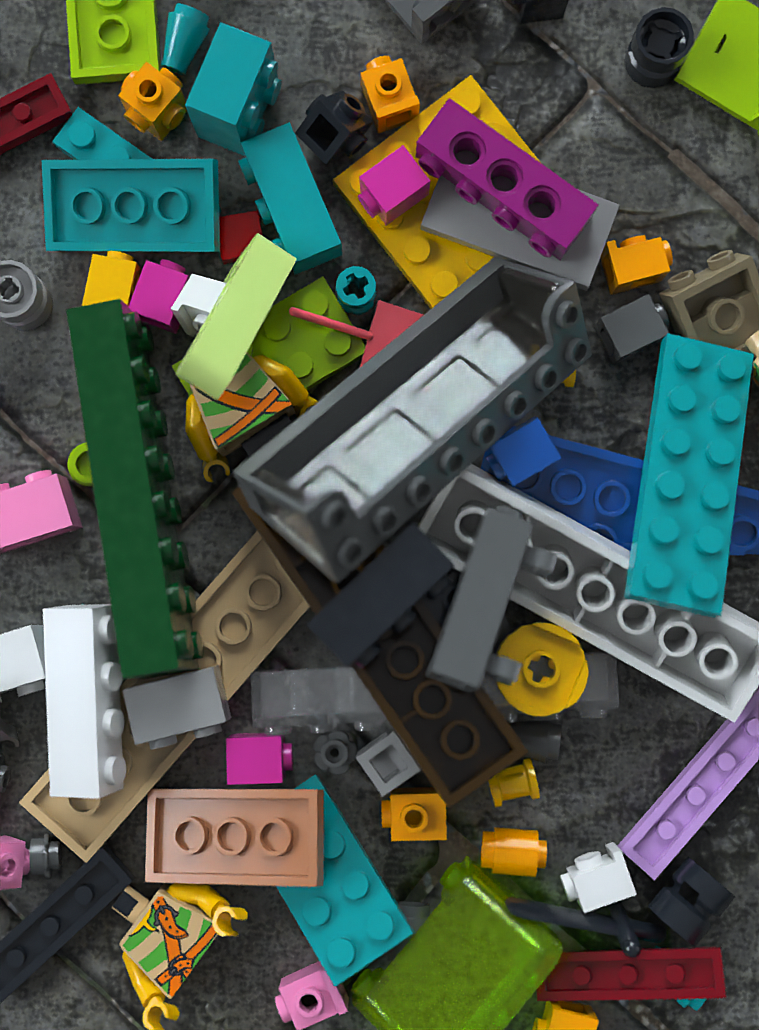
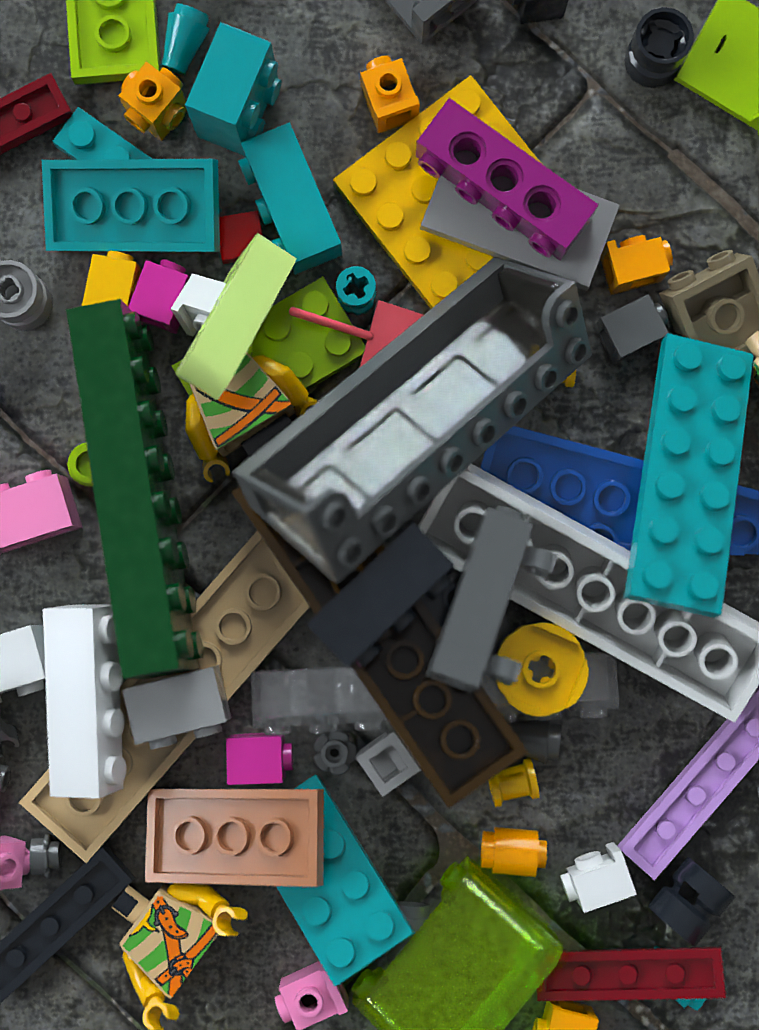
black brick [295,90,374,165] -> none
dark pink brick [358,145,430,225] -> none
light orange brick [381,787,447,841] -> none
blue brick [486,416,561,486] -> none
black sword [505,897,667,958] -> none

